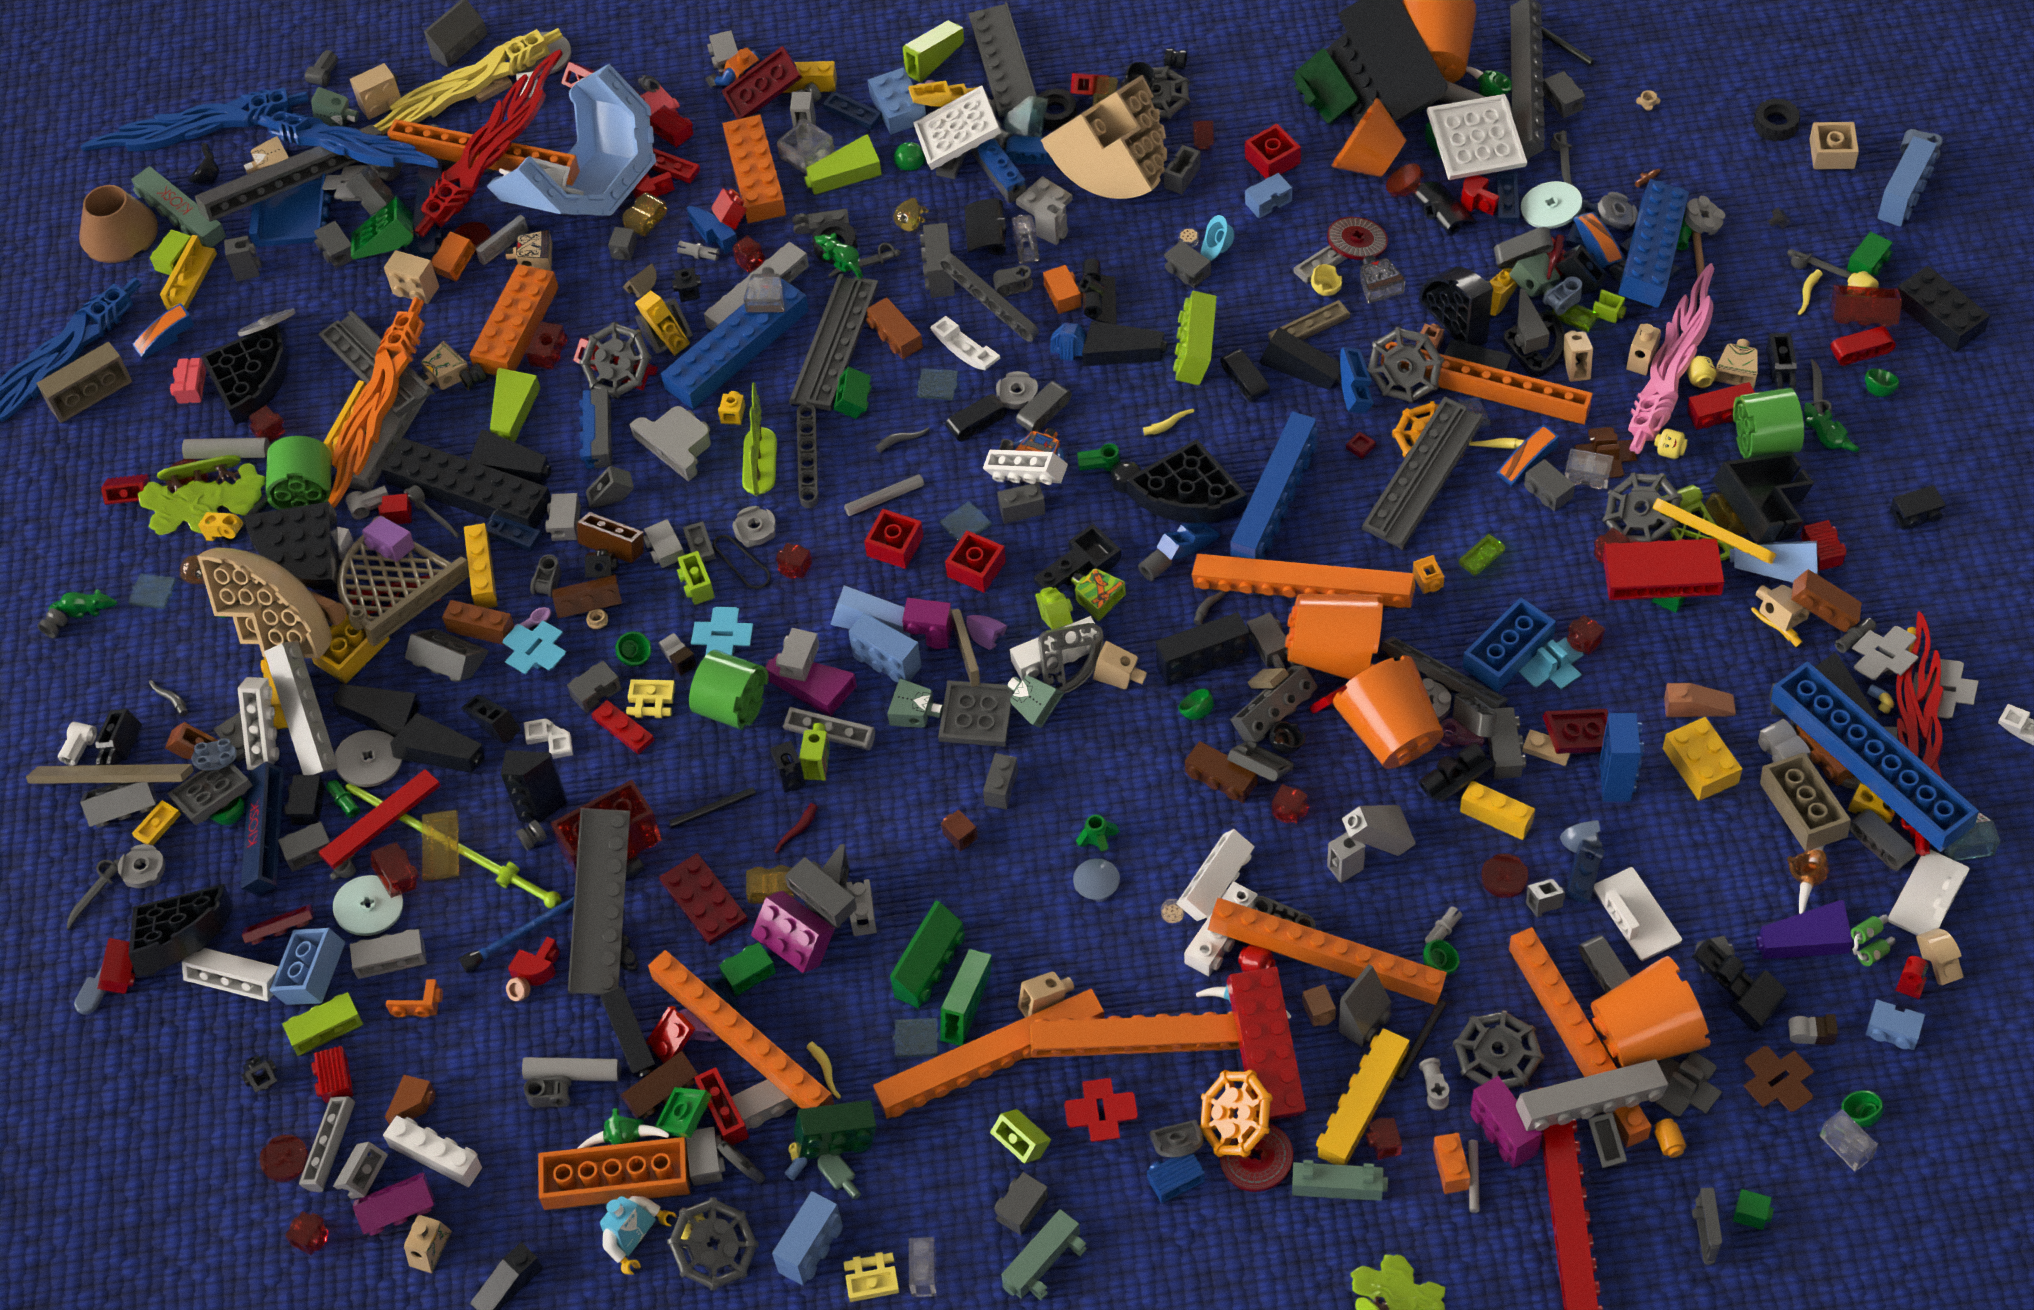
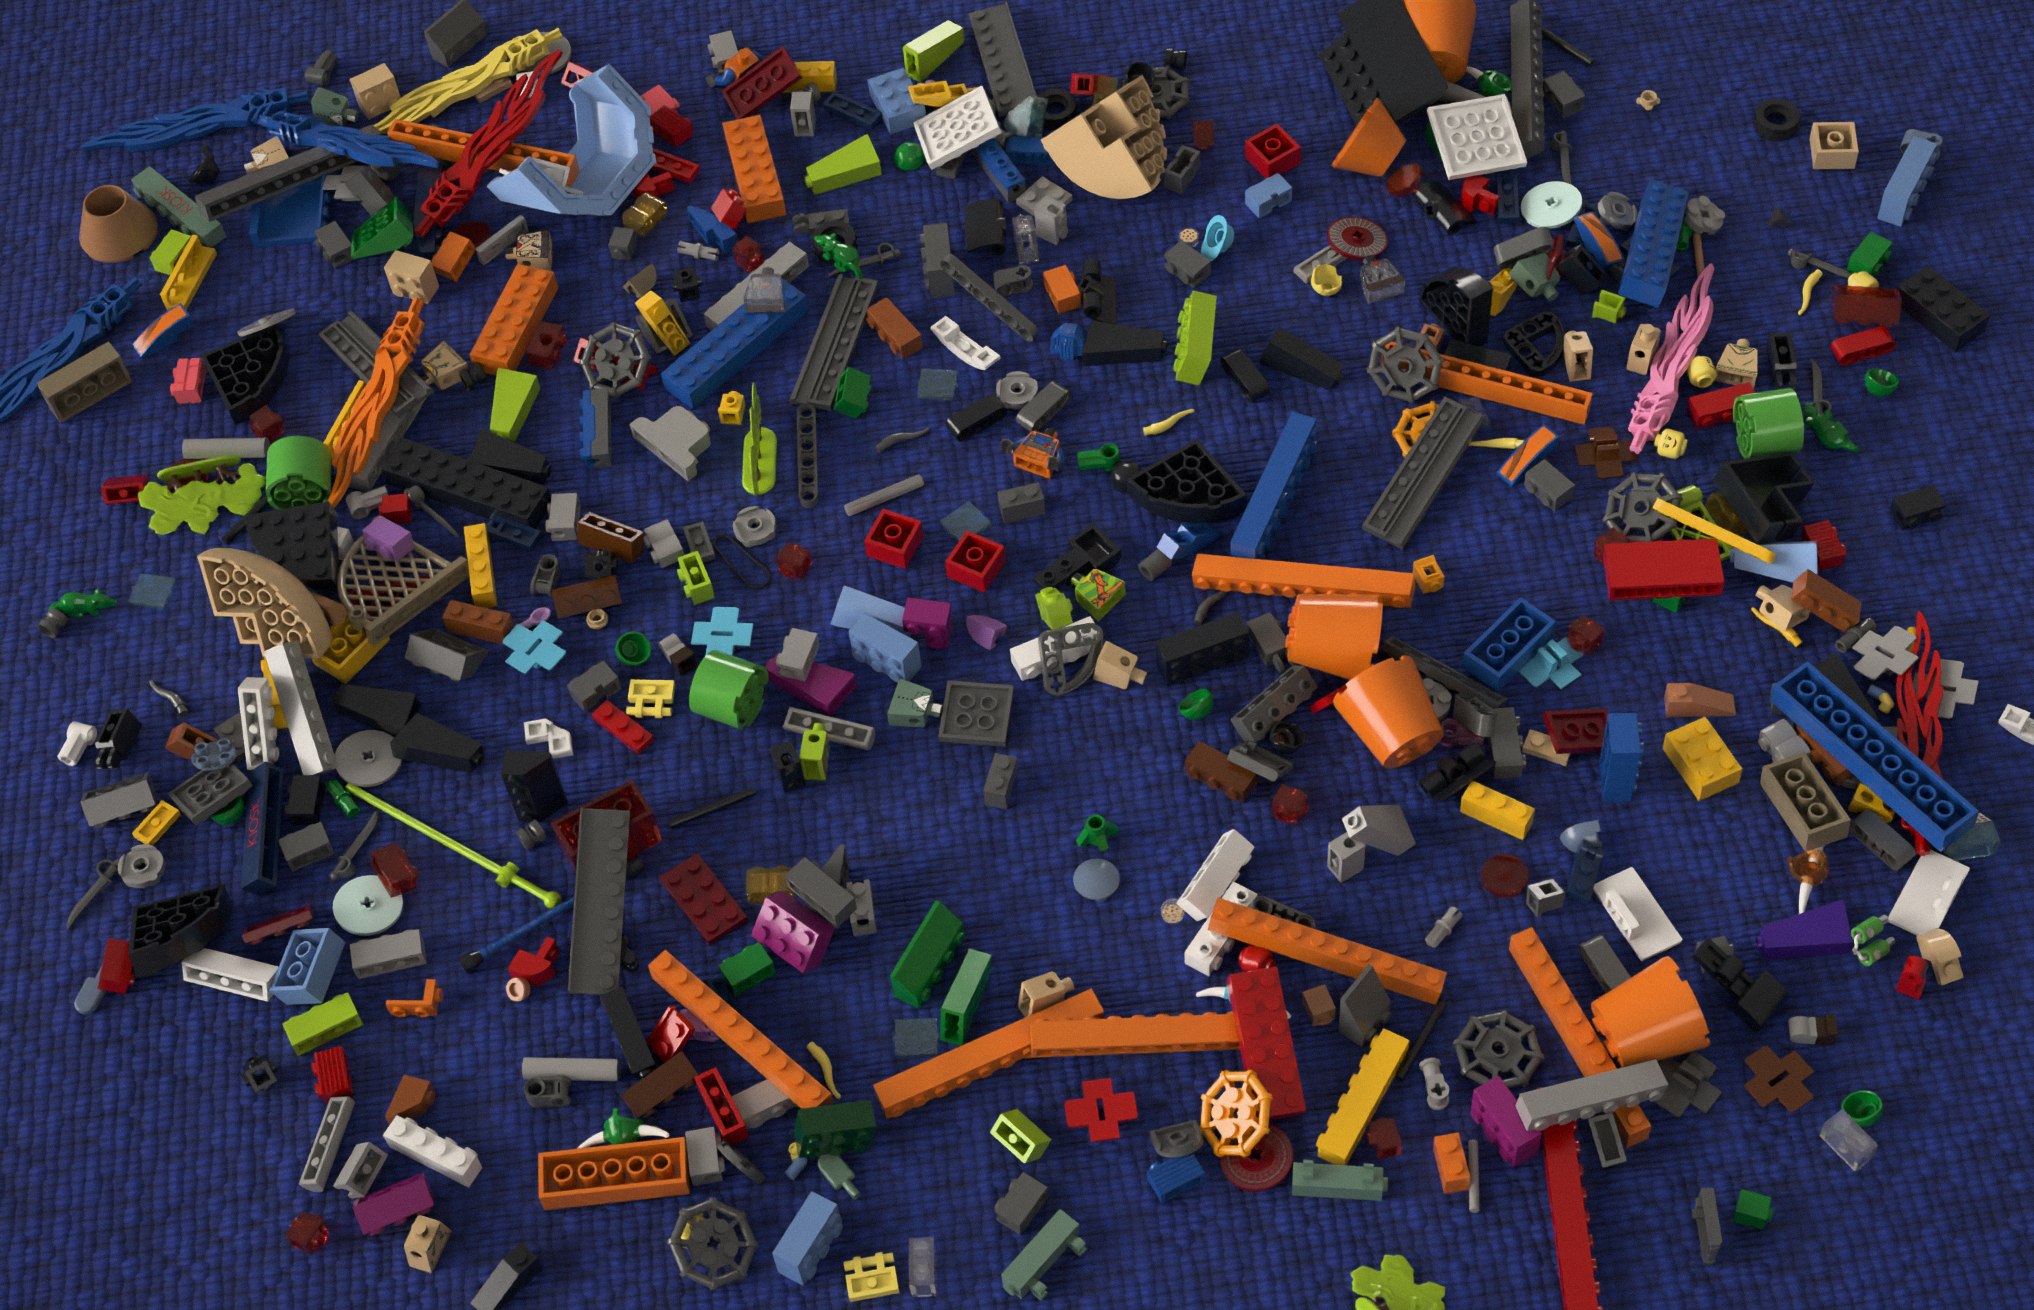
dark tan tile [26,764,194,784] -> none
clear orange piece [179,552,205,584] -> none
yellow leg [198,512,243,541] -> none
dark grey brick [224,236,262,281] -> none
clear red tile [259,1135,309,1182] -> none
red tile [318,769,440,869] -> none
clear yellow piece [422,810,459,881] -> none
black slope [461,694,521,744] -> none
dark grey slope [586,466,634,508] -> none
torso [600,1196,677,1275] -> none
dark grey pin [638,75,660,92] -> none
green plate [655,1087,712,1138] -> none
dark red animal [774,803,818,853] -> none
clear brick [777,119,835,175] -> none
clear yellow piece [893,197,929,231] -> none
copper brick [941,809,978,852] -> none
dark tan tile [951,609,980,687] -> none
white brick [983,450,1068,485] -> none
sand green torso [1008,675,1064,728] -> none
dark tan tile [1247,668,1289,689] -> none
dark tan tile [1268,300,1350,340] -> none
dark green bracket [1293,48,1359,125] -> none
blue slope [1340,347,1374,414] -> none
dark red tile [1346,431,1376,459] -> none
green piece [1423,939,1460,976] -> none
clear neon green plate [1459,534,1505,576] -> none
dark grey slope [1515,288,1550,354] -> none
sand blue piece [1542,277,1582,315] -> none
clear neon green plate [1552,304,1599,333] -> none
clear brick [1565,448,1614,489] -> none
dark orange helmet [1635,169,1661,188] -> none
light orange brick [1654,1118,1687,1158] -> none
medium blue brick [1865,999,1925,1050] -> none

